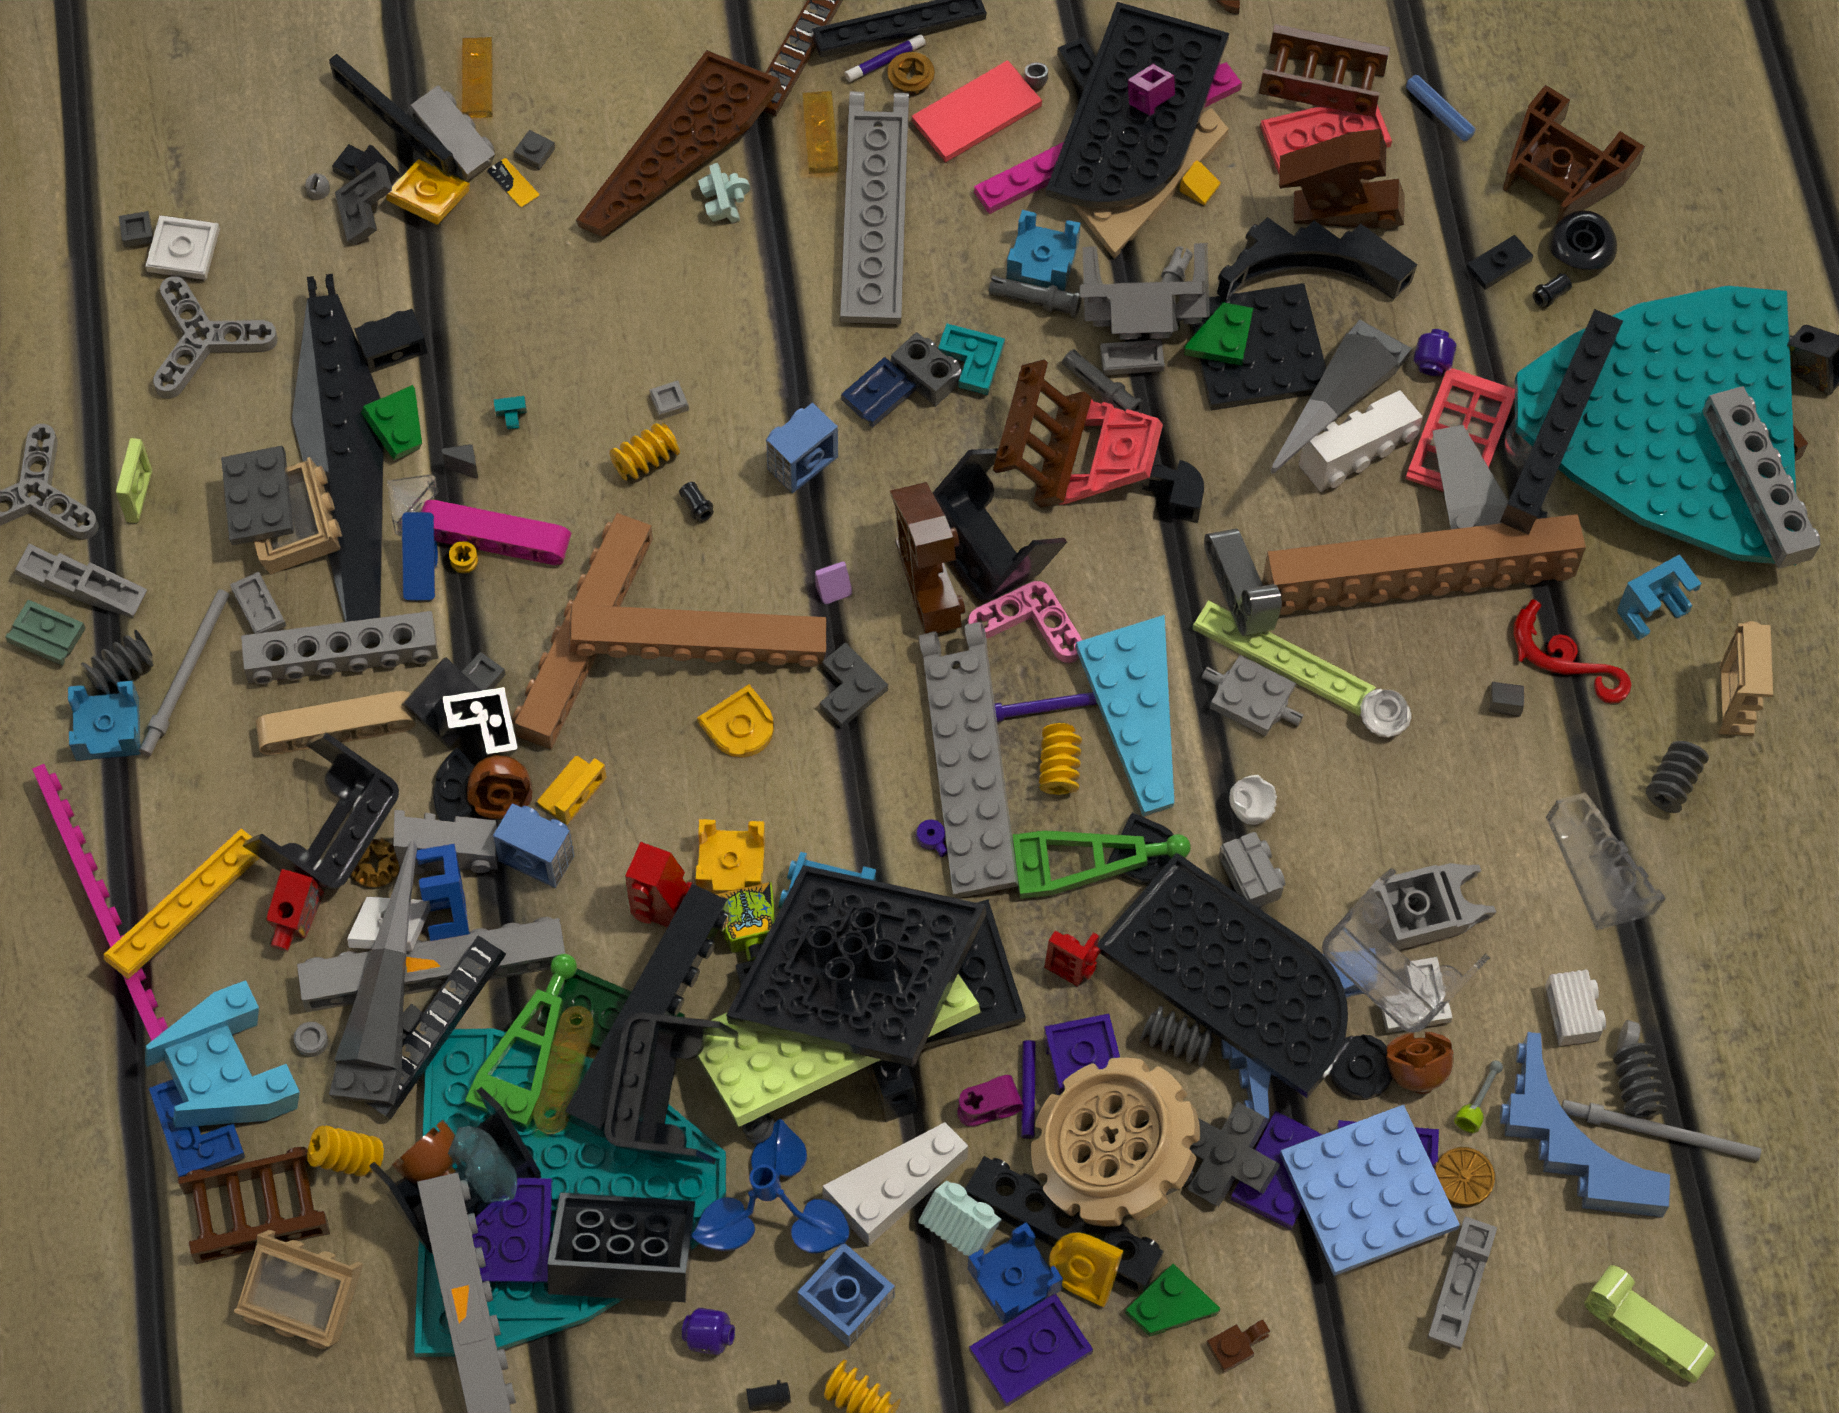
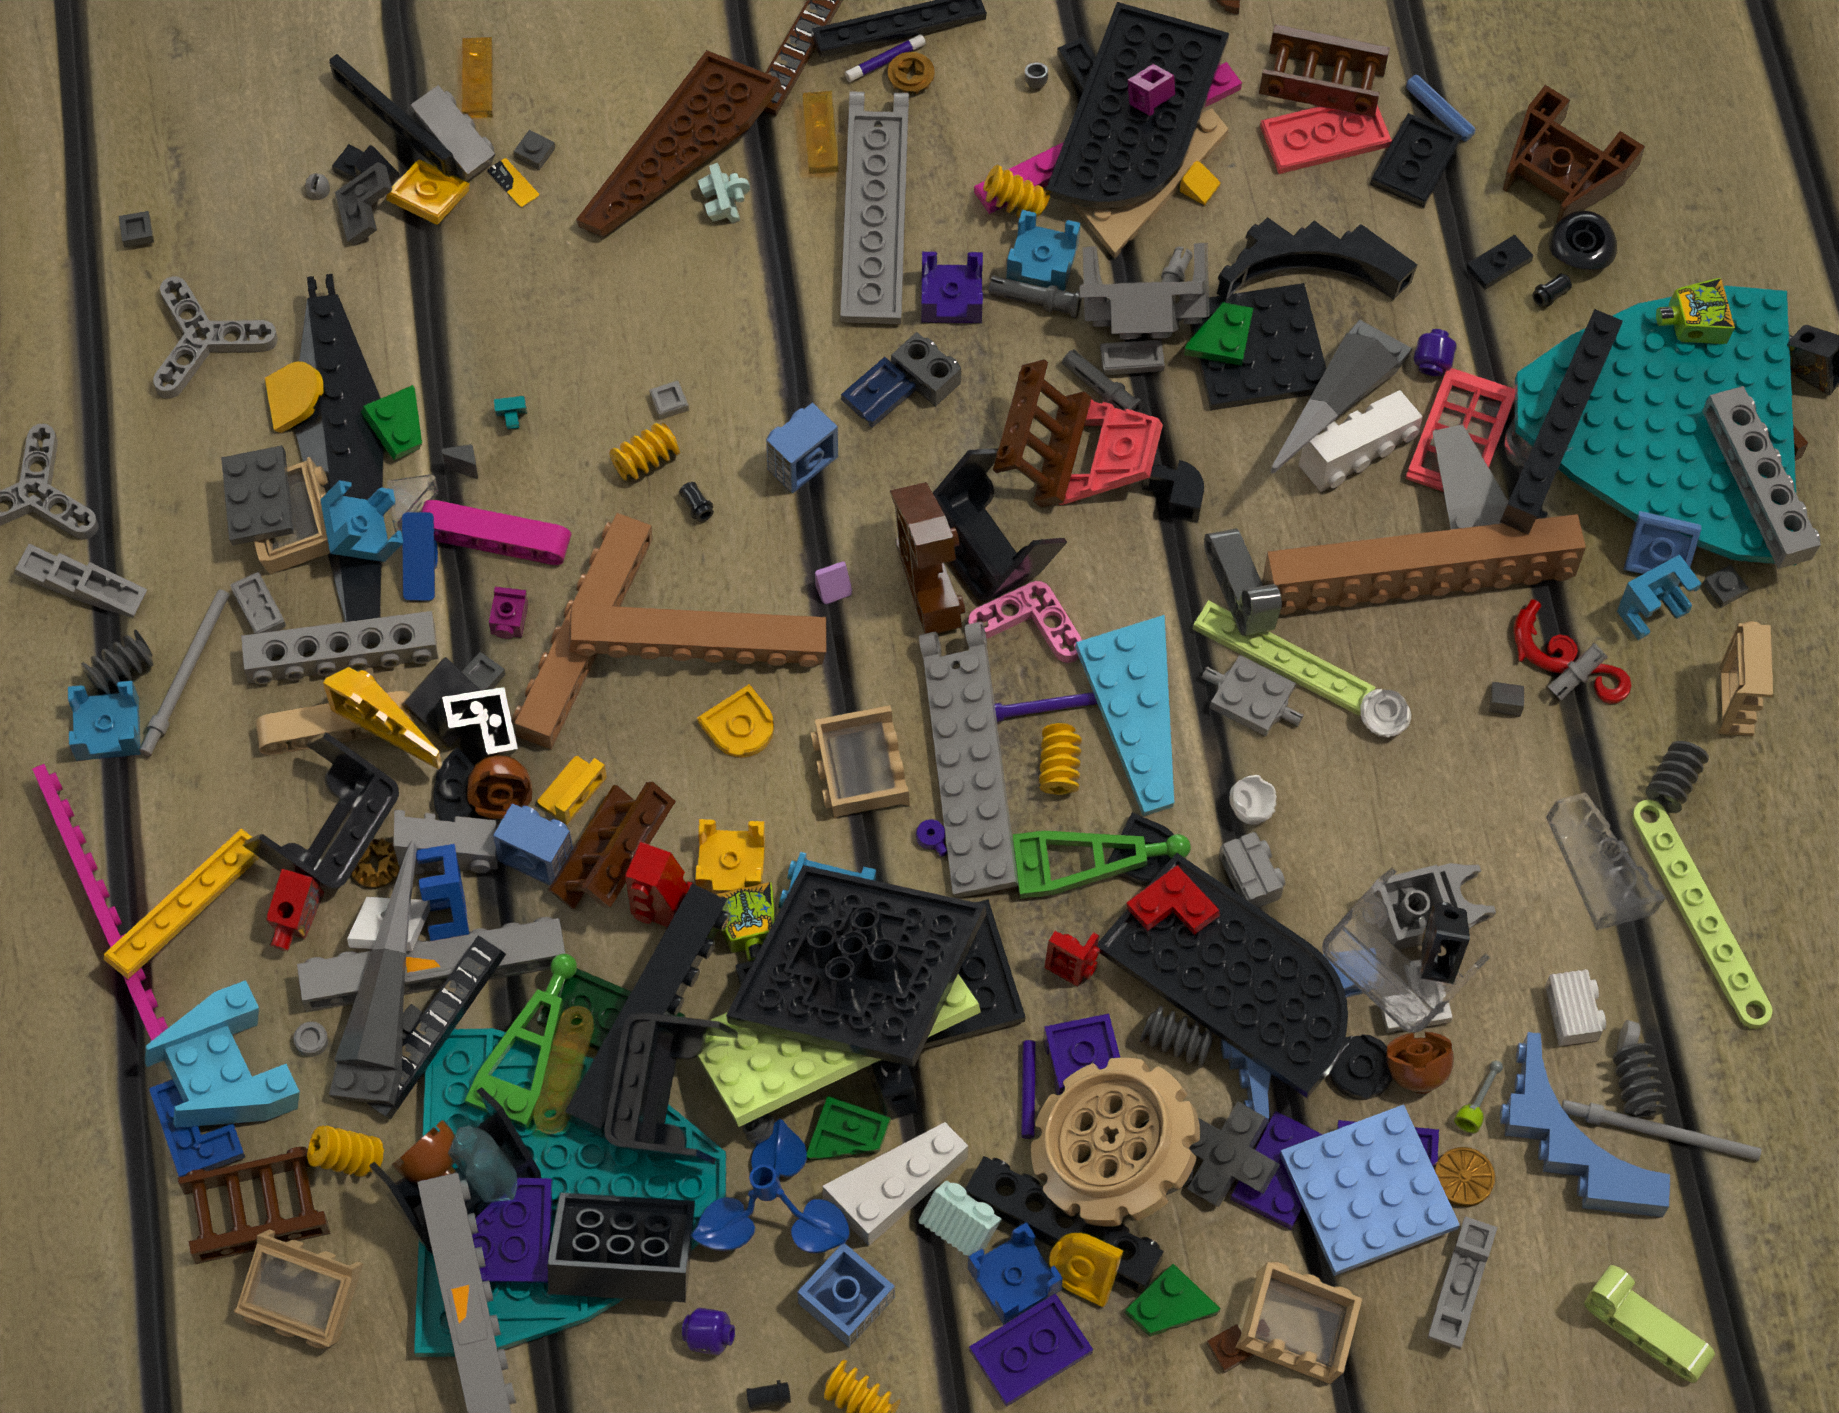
sand green plate [5,600,86,666] -> none
yellowish green tile [116,438,152,523] -> none
white plate [145,215,220,280] -> none
black brick [354,309,428,373] -> none
yellow bush [449,541,478,573] -> none
dark grey plate [820,643,888,729] -> none
coral tile [911,60,1042,163] -> none
teal plate [938,323,1005,395] -> none
magenta piece [957,1075,1024,1127] -> none
reddish brown wedge [1279,129,1405,229] -> none
none -> yellow tile [265,361,323,433]
none -> dark azure panel [320,480,404,562]
none -> yellow wedge [323,667,442,769]
none -> magenta brick [489,586,529,639]
none -> reddish brown fence [548,782,676,909]
none -> green wing [807,1096,891,1160]
none -> window [811,705,910,819]
none -> dark purple panel [921,251,983,323]
none -> yellow piece [983,164,1050,218]
none -> red plate [1126,865,1220,935]
none -> window [1236,1262,1362,1384]
none -> black tile [1370,113,1462,208]
none -> black torso [1421,902,1470,984]
none -> light grey pin [1548,643,1608,701]
none -> medium blue plate [1624,511,1701,583]
none -> yellowish green plate [1632,800,1772,1030]
none -> lime torso [1656,278,1735,344]
none -> dark grey plate [1703,564,1749,608]

